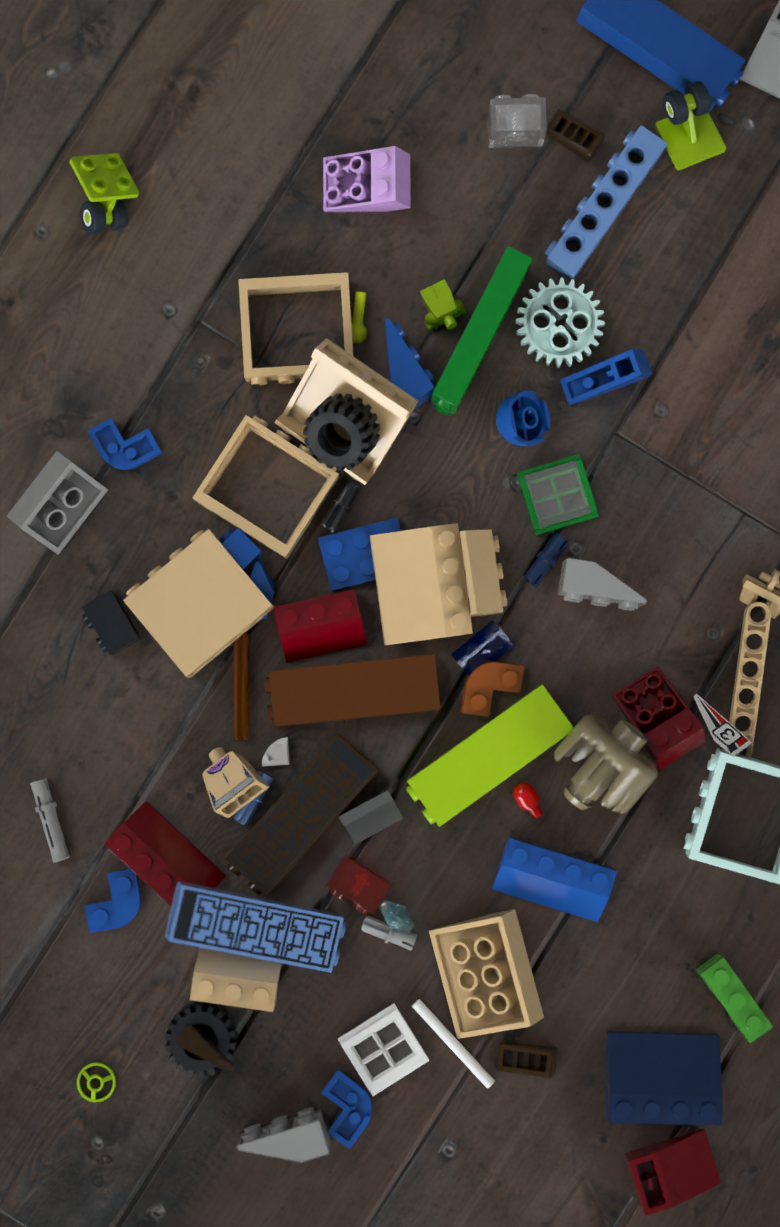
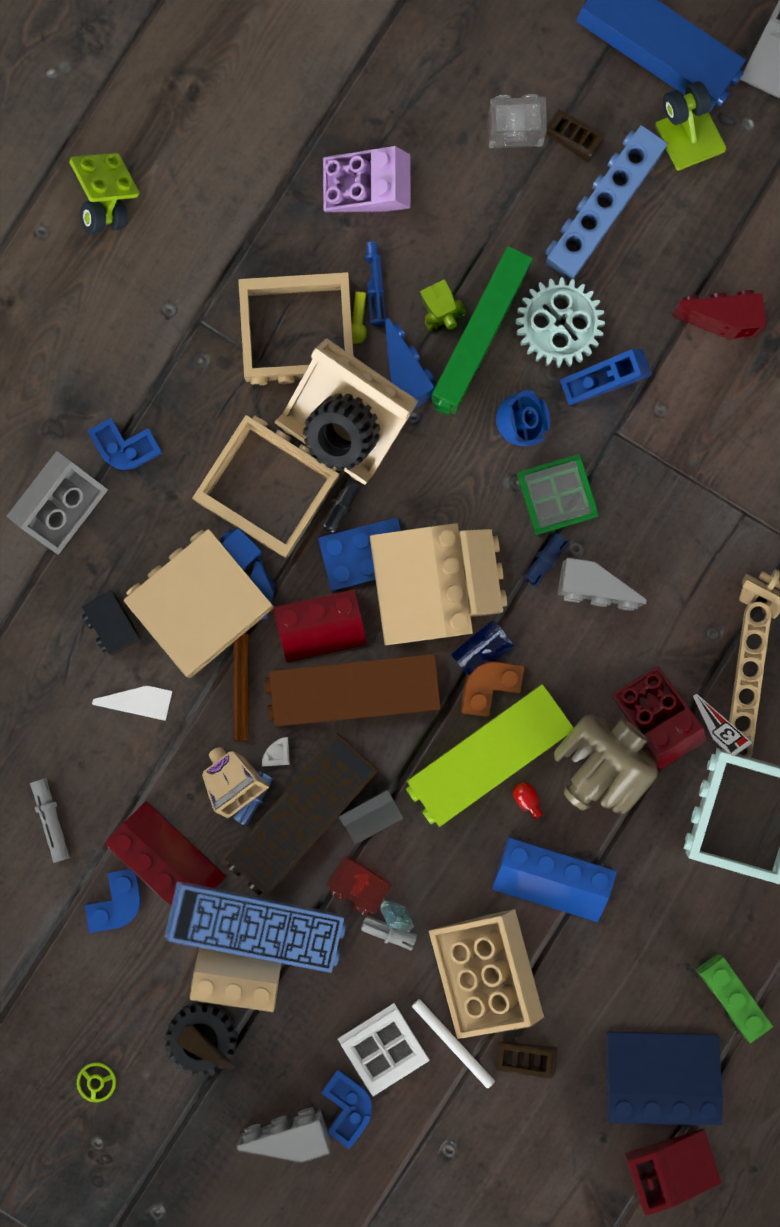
none -> white sticker [92,686,172,721]
none -> blue piece [364,242,386,327]
none -> dark red slope [671,290,766,340]

